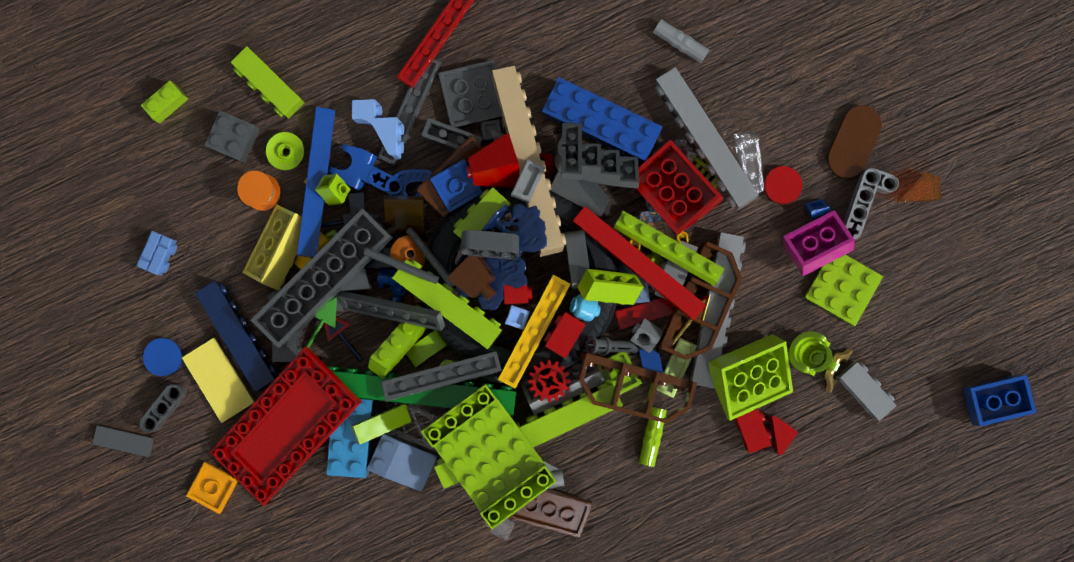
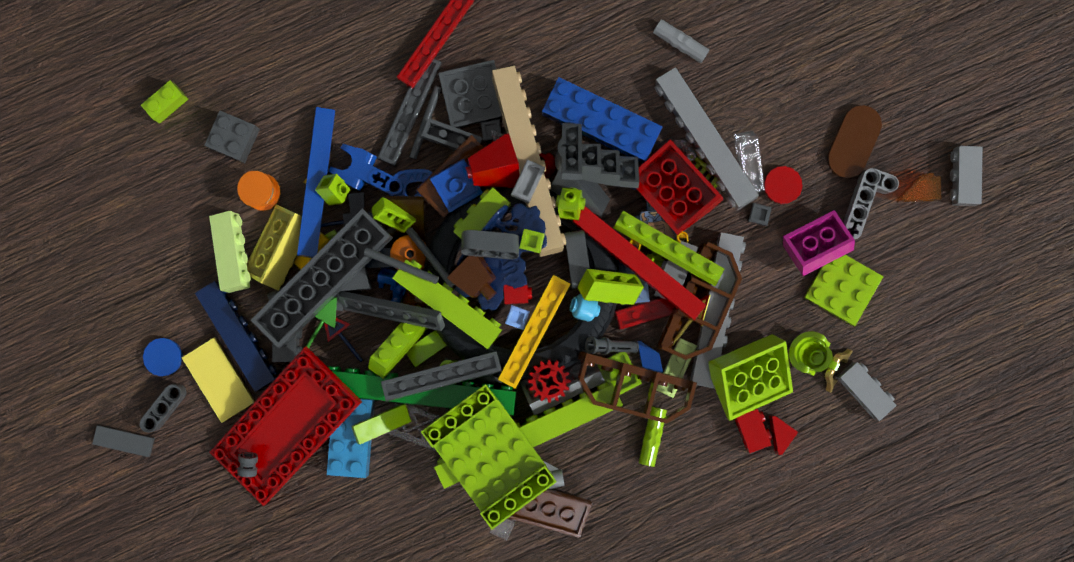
medium blue brick [136,231,177,276] -> none
light orange tile [186,461,238,514] -> none
lime brick [231,46,305,119] -> none
lime dish [266,132,304,170] -> none
light blue arch [352,99,404,159] -> none
sand blue slope [367,433,438,492] -> none
red brick [544,312,586,358] -> none
light grey brick [630,318,664,353] -> none
blue tile [805,199,830,221] -> none
blue brick [963,374,1037,426] -> none
none -> yellowish green brick [209,211,251,293]
none -> dark grey wheel [237,452,258,477]
none -> lime slope [372,197,416,233]
none -> dark grey bar [409,86,442,160]
none -> lime plate [519,229,545,253]
none -> lime brick [556,187,586,220]
none -> dark grey tile [748,203,772,226]
none -> light grey brick [950,146,983,206]

